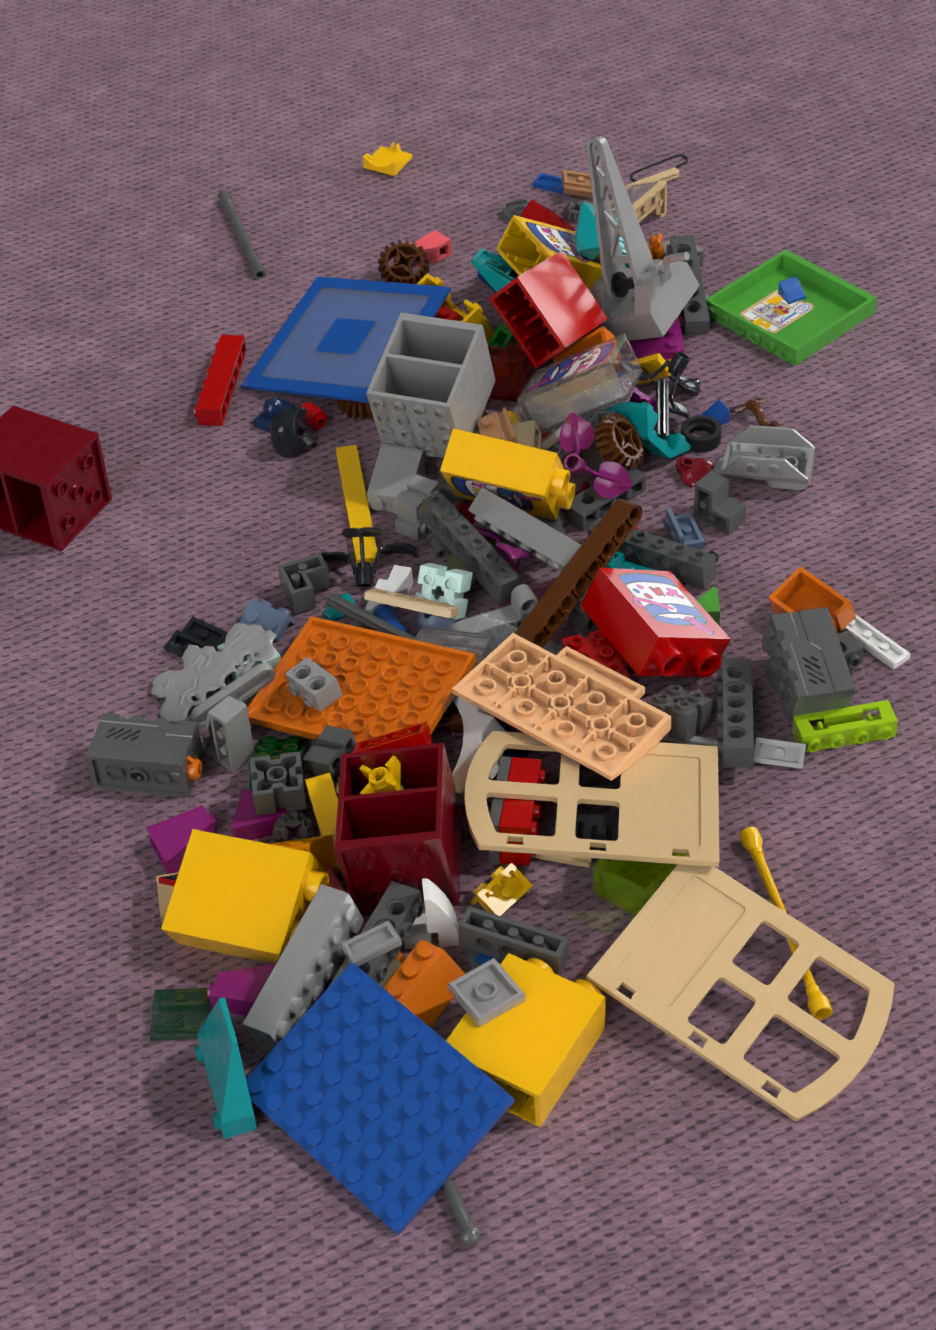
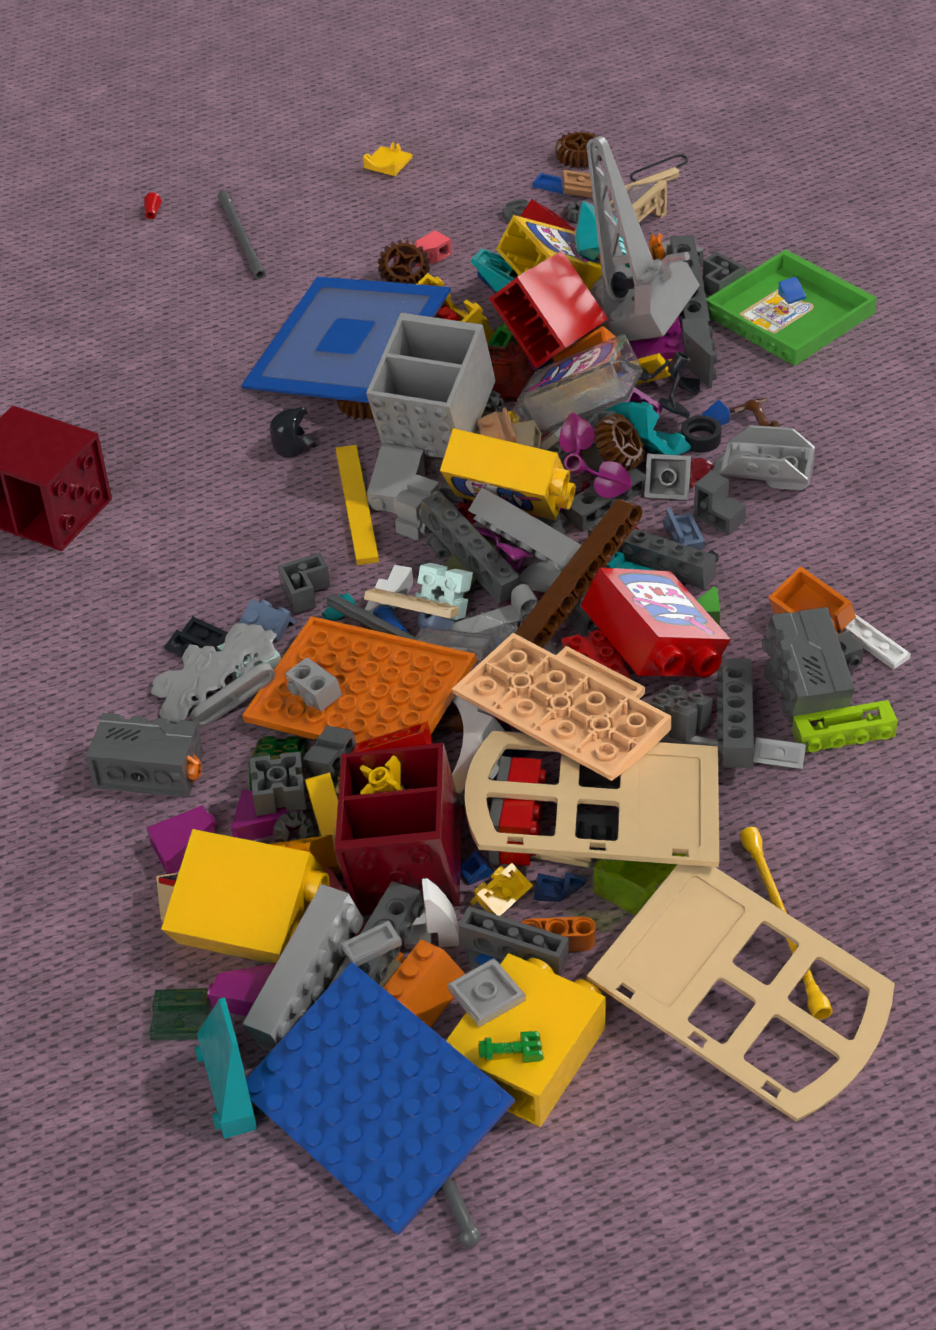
red brick [194,335,247,426] -> none
light grey wedge [202,696,254,773] -> none
dark blue tile [253,397,295,433] -> none
red brick [300,402,328,430] -> none
black plant [321,527,417,587] -> none
black axle [656,379,669,439] -> none
none -> red cone [143,192,162,219]
none -> blue slope [460,850,495,885]
none -> green hinge [478,1031,544,1062]
none -> dark grey gear [485,391,503,415]
none -> light grey tile [519,559,561,592]
none -> orange beam [521,917,596,952]
none -> dark blue slope [533,872,587,902]
none -> reddish brown gear [555,131,602,169]
none -> light grey slope [644,454,691,500]
none -> dark grey slope [682,318,717,388]
none -> dark grey brick [702,252,746,296]

